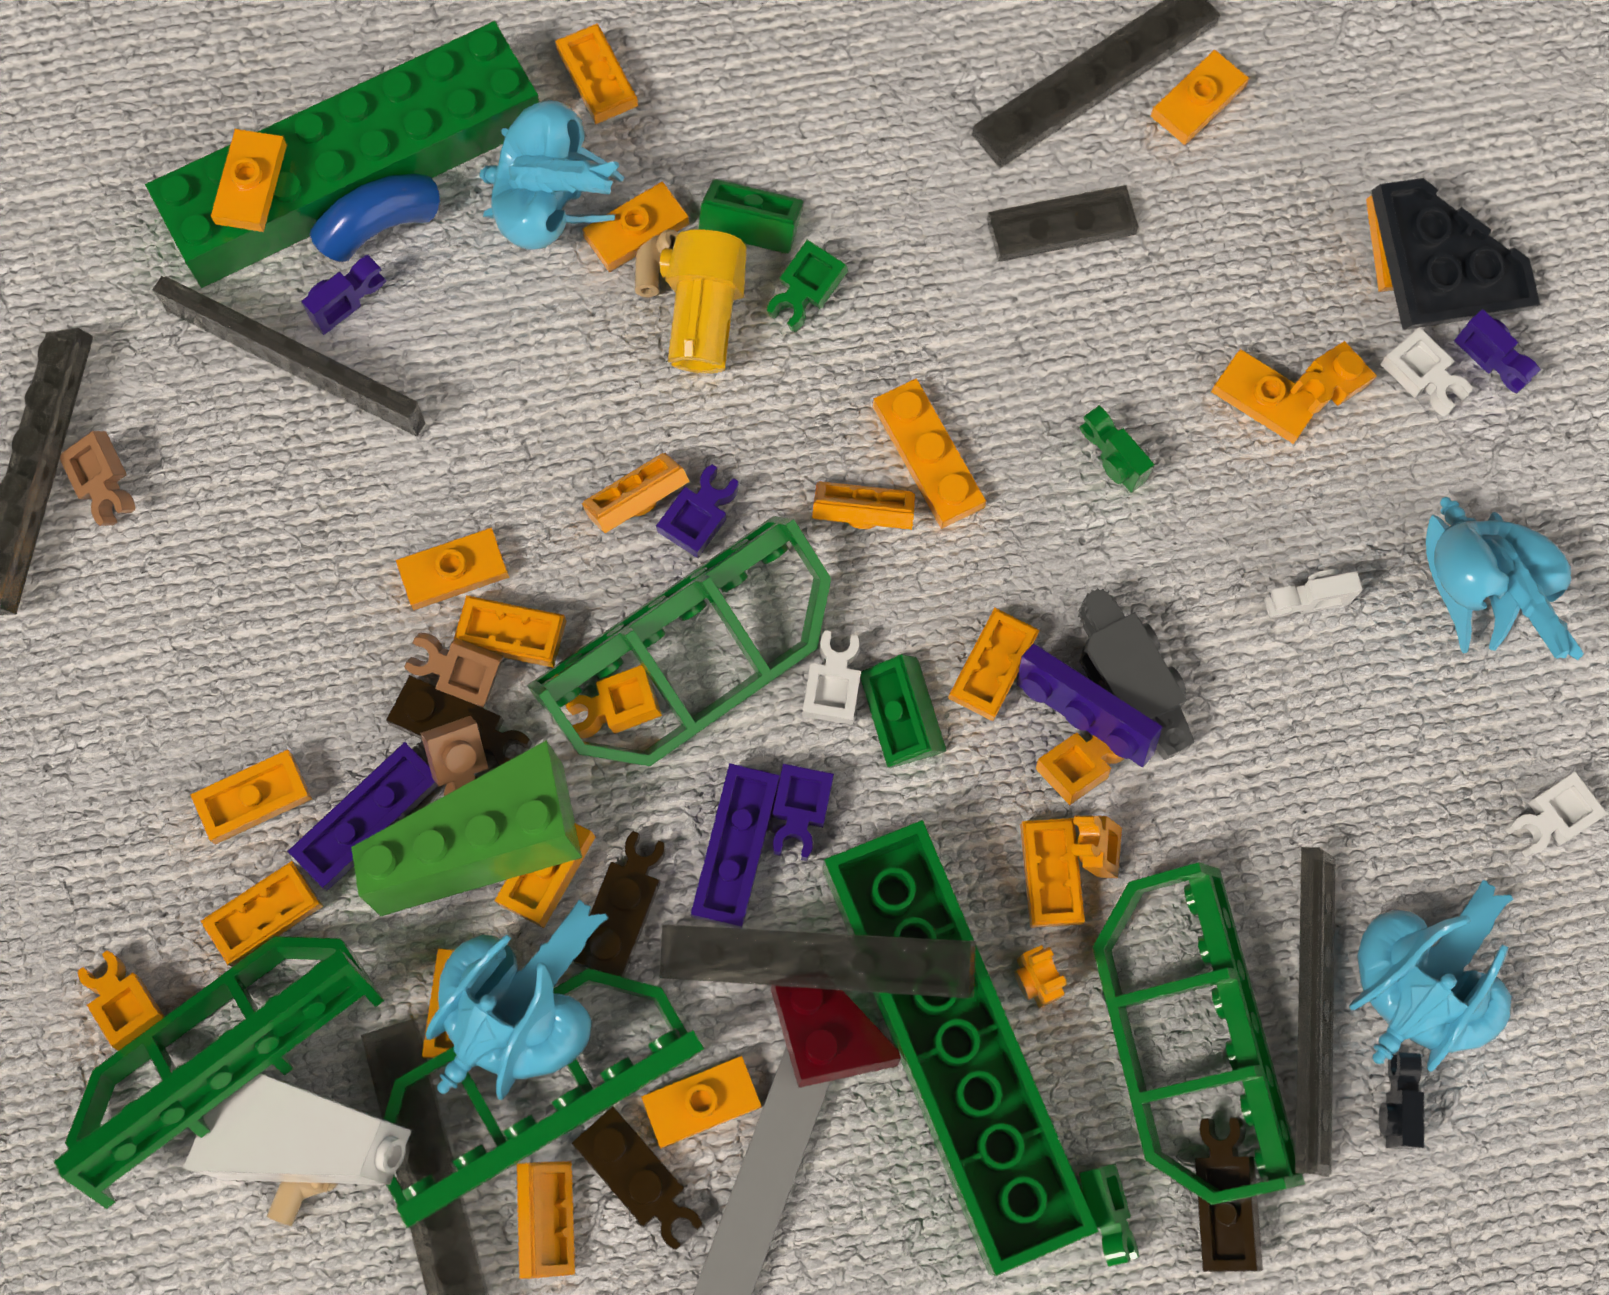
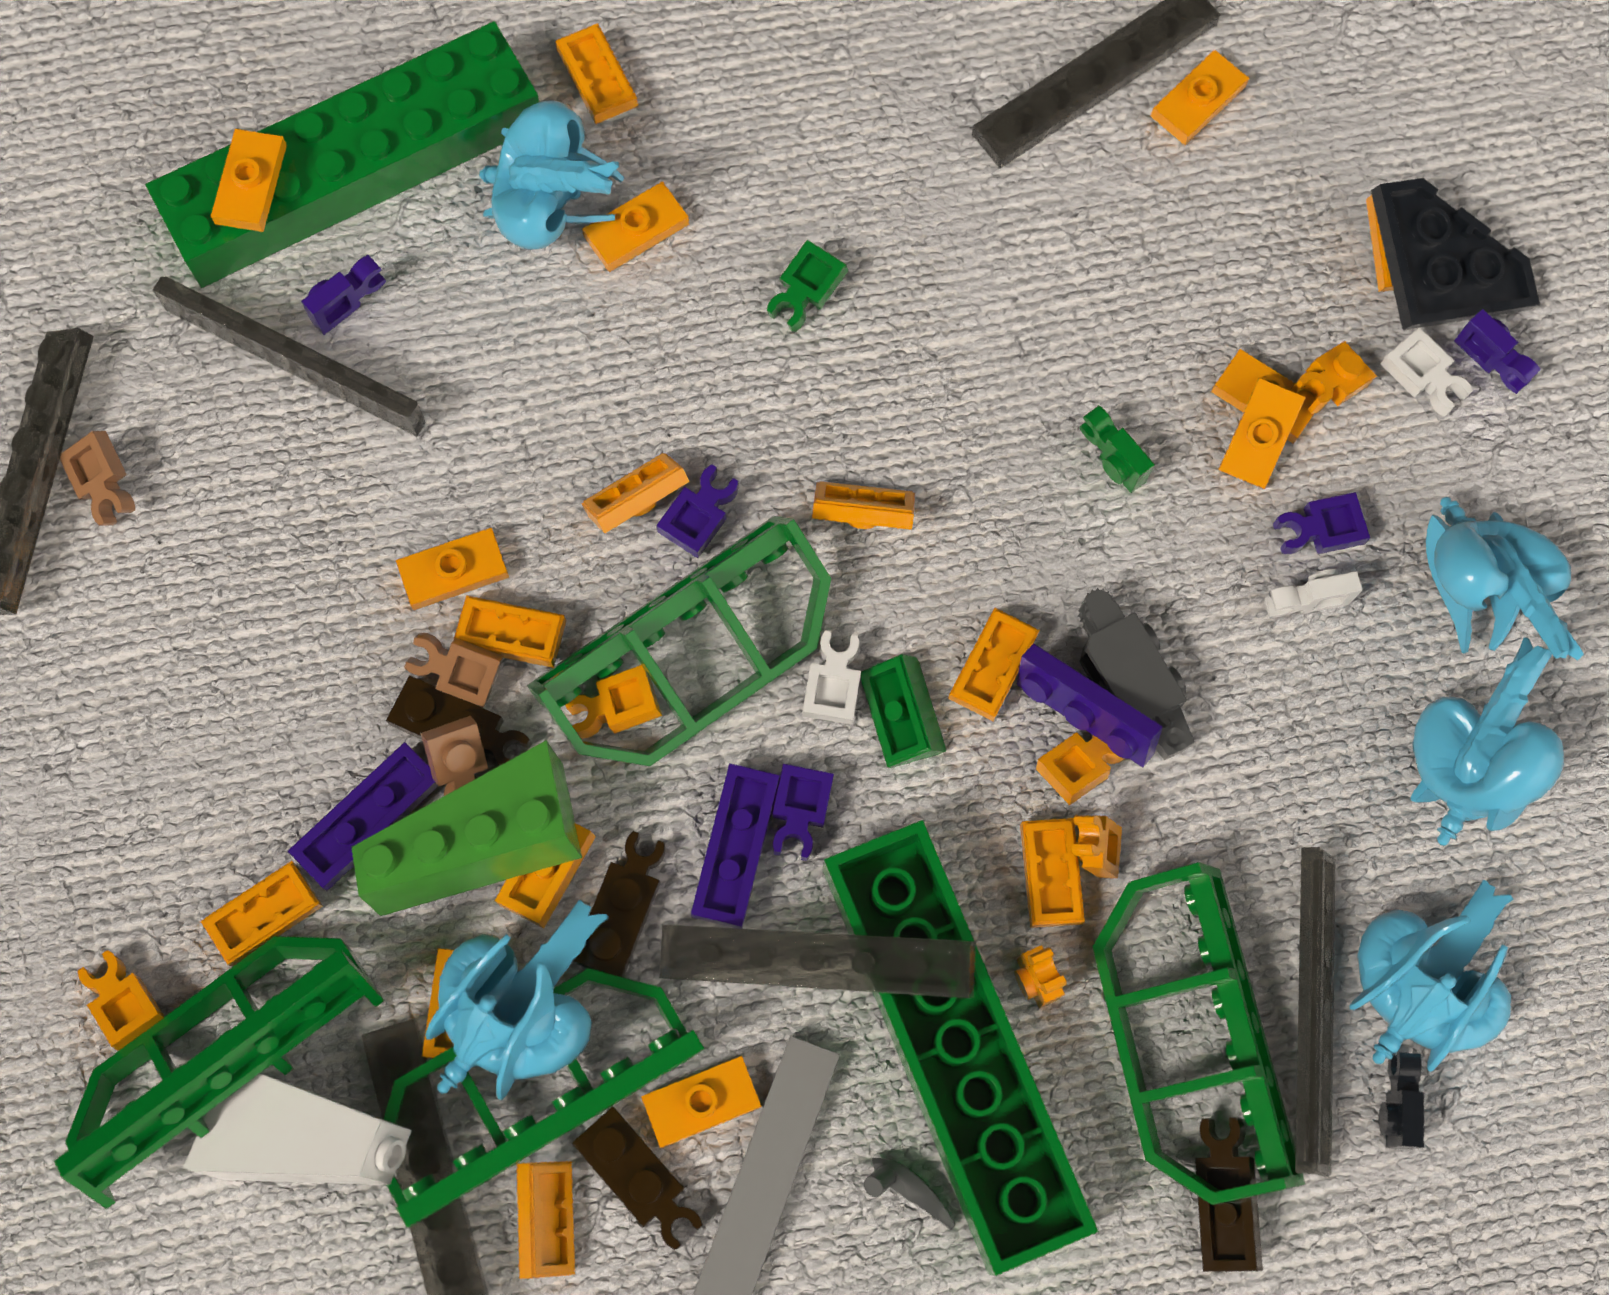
light orange plate [190,749,312,845] -> none
tan arm [267,1182,338,1226] -> none
blue cylinder [310,174,440,262] -> none
tan arm [635,229,679,298] -> none
yellow piece [660,229,747,373] -> none
green slope [698,179,804,253] -> none
dark red wing [771,970,901,1088] -> none
light orange plate [872,378,987,529] -> none
clear smoke tile [987,185,1139,262] -> none
green plate [1079,1163,1139,1267] -> none
white plate [1505,772,1607,857] -> none
none -> dark grey bar [864,1158,956,1230]
none -> light orange plate [1218,378,1306,489]
none -> dark purple plate [1273,492,1370,555]
none -> medium azure hair [1410,638,1564,846]

